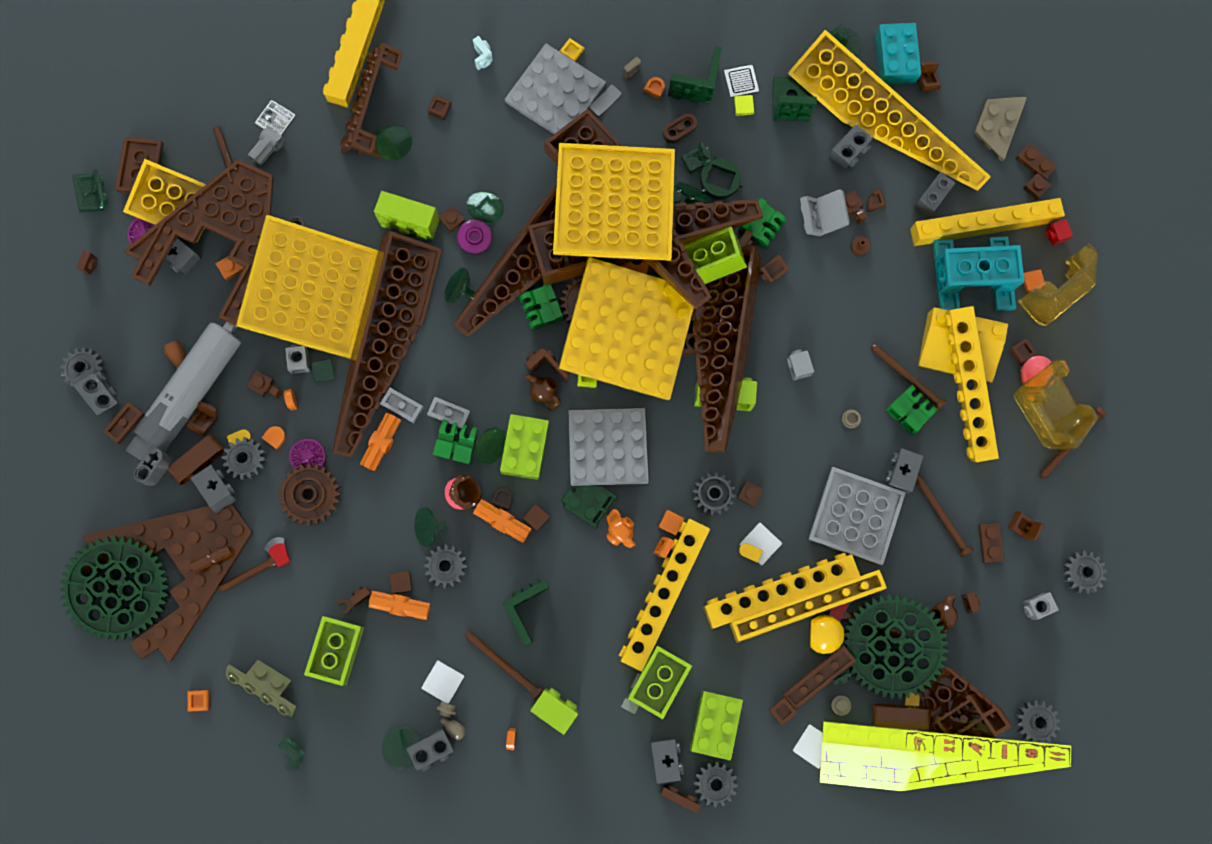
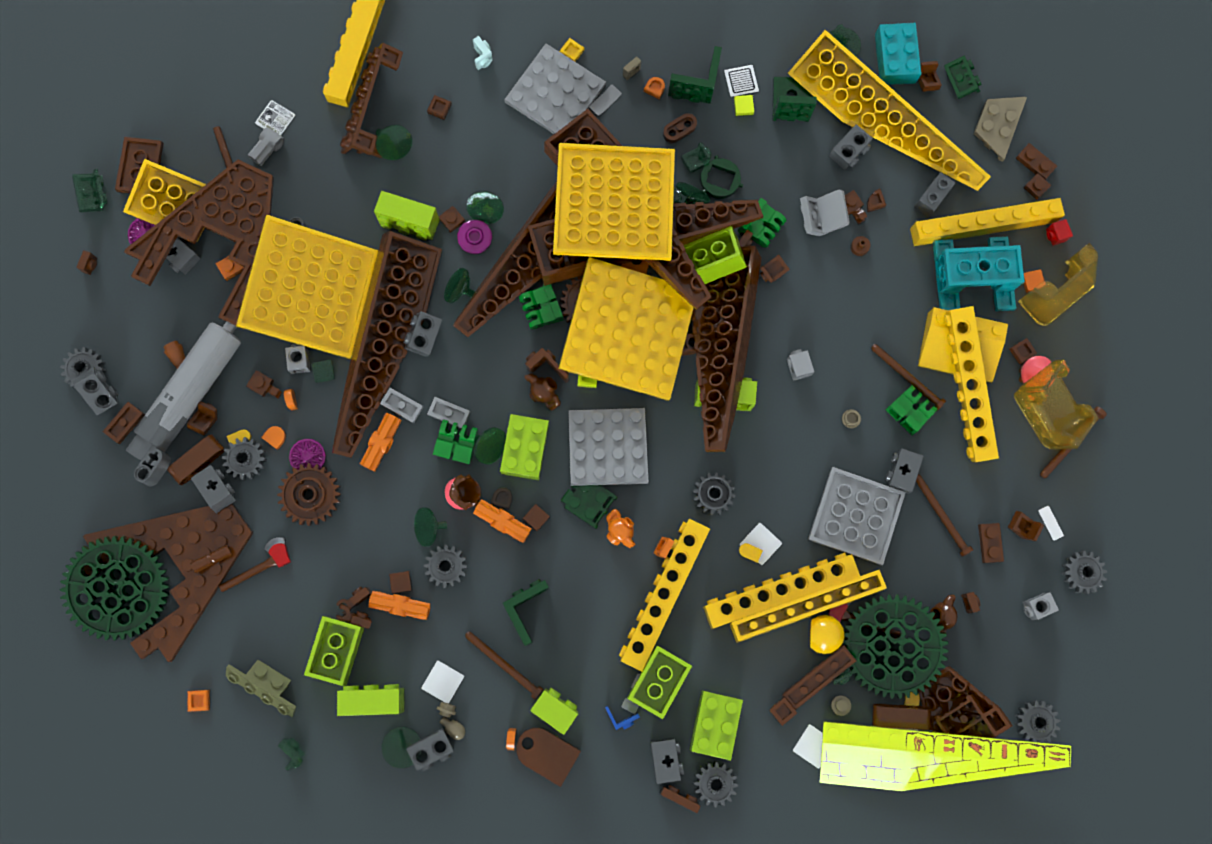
orange tile [658,510,684,536] -> none
reddish brown plate [737,481,764,507] -> none
none -> reddish brown plate [336,605,372,629]
none -> lime brick [337,684,404,716]
none -> dark grey brick [404,311,442,357]
none -> reddish brown tile [516,728,581,787]
none -> blue bracket [605,706,640,730]
none -> dark green bracket [944,55,982,99]
none -> white sticker [1038,506,1064,540]

